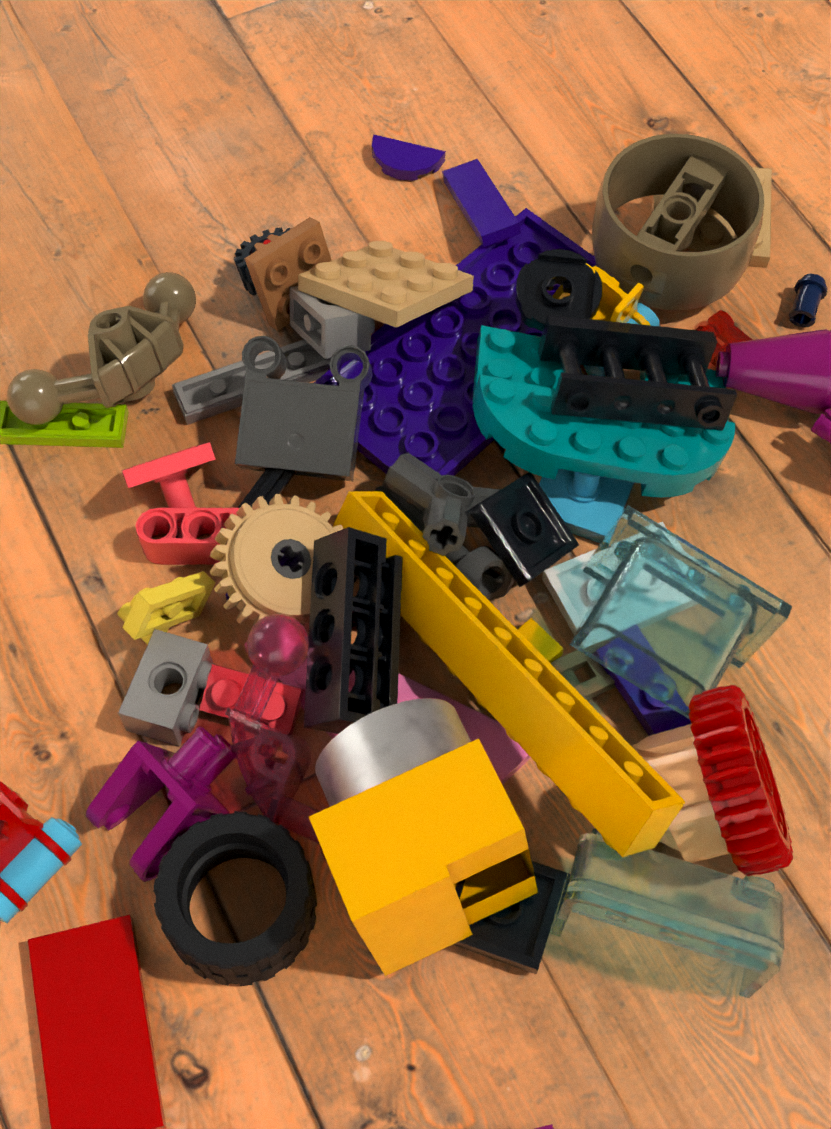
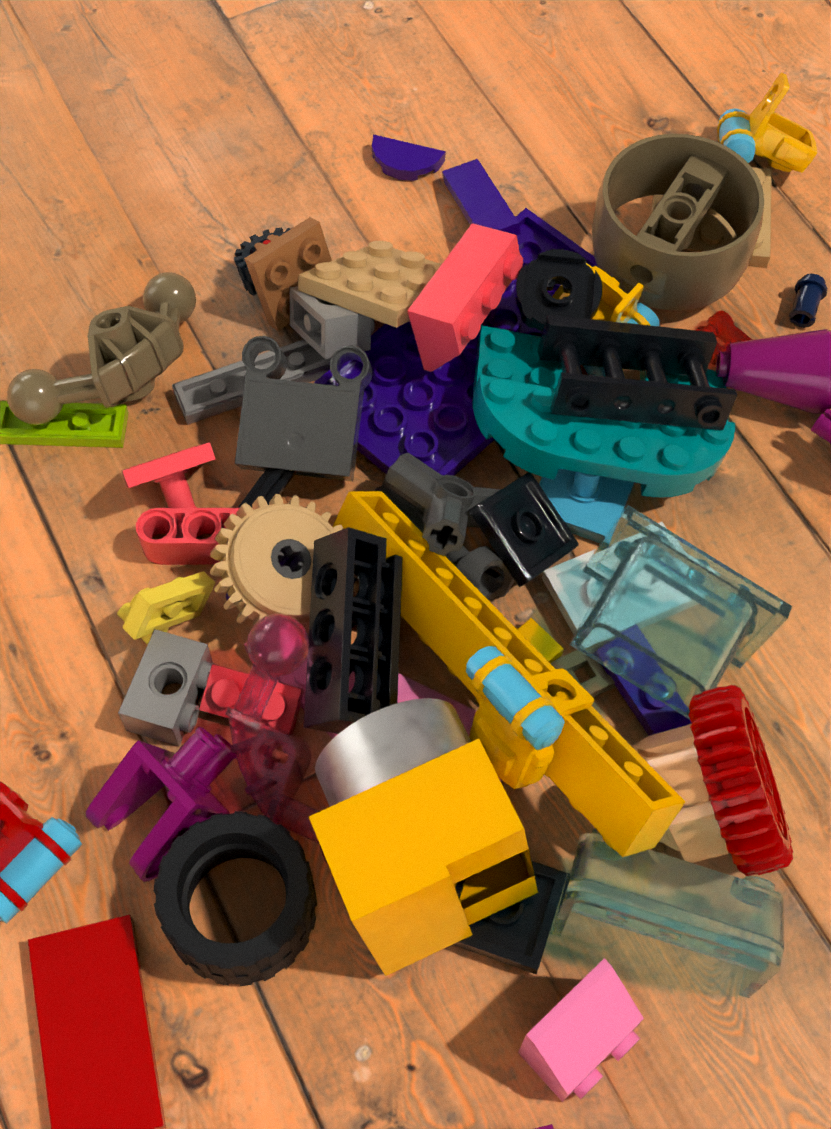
none -> coral slope [407,223,523,372]
none -> yellow piece [466,646,594,789]
none -> bright pink slope [518,958,644,1102]
none -> yellow piece [717,72,817,173]

